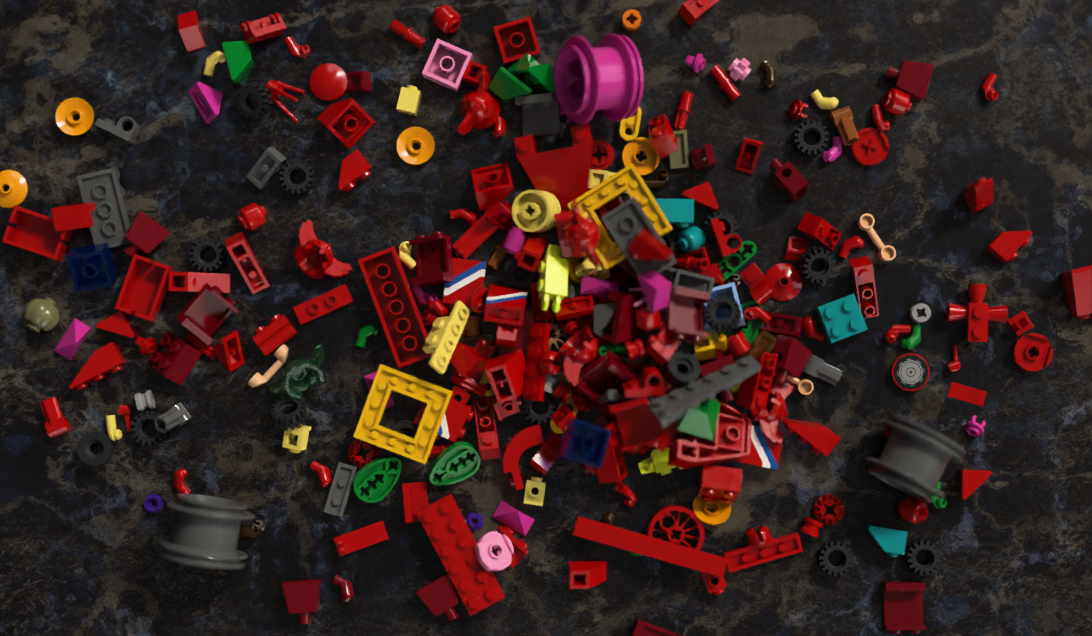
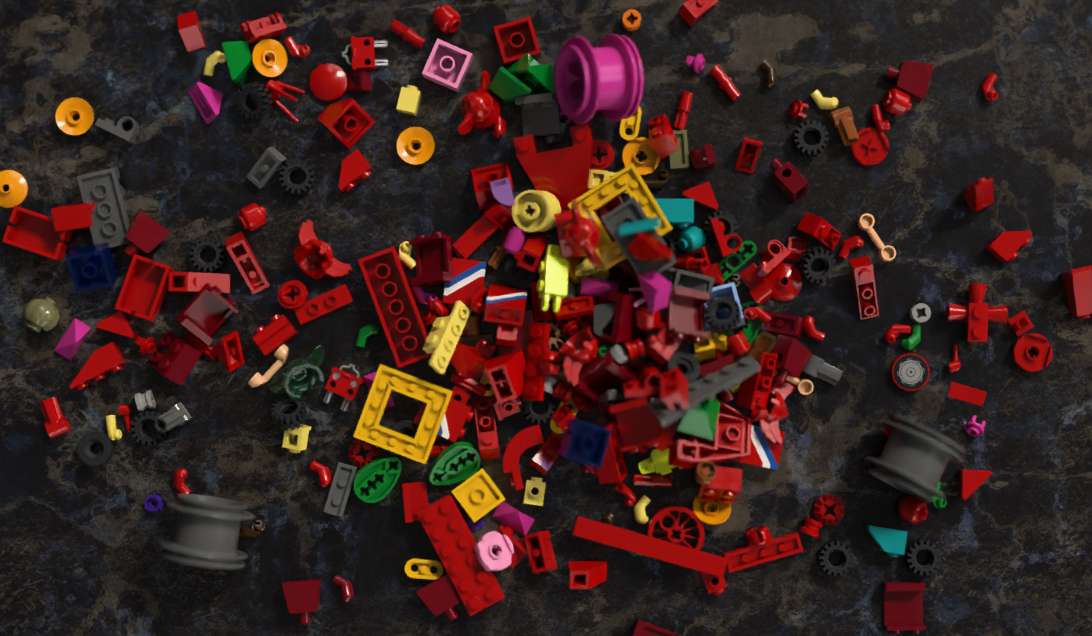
red hinge [333,520,389,556] -> none
red arm [450,208,477,226] -> none
red brick [462,60,488,89] -> none
bright pink gear [728,58,751,82] -> none
red slope [779,418,841,456] -> none
teal brick [815,294,868,344] -> none
dark pink arm [822,136,842,162] -> none
none -> light orange dish [252,39,287,77]
none -> red gear [278,280,308,310]
none -> red piece [323,363,365,411]
none -> red piece [342,36,388,72]
none -> yellow plate [405,558,444,580]
none -> yellow panel [451,468,506,523]
none -> medium lavender brick [490,177,515,206]
none -> red brick [524,530,557,574]
none -> light grey tile [610,344,629,364]
none -> teal tile [619,216,662,235]
none -> red axle [633,473,672,488]
none -> light yellow arm [633,495,651,525]
none -> red hinge [661,367,689,411]
none -> dark orange wheel [695,461,717,485]
none -> red plate [754,240,791,281]

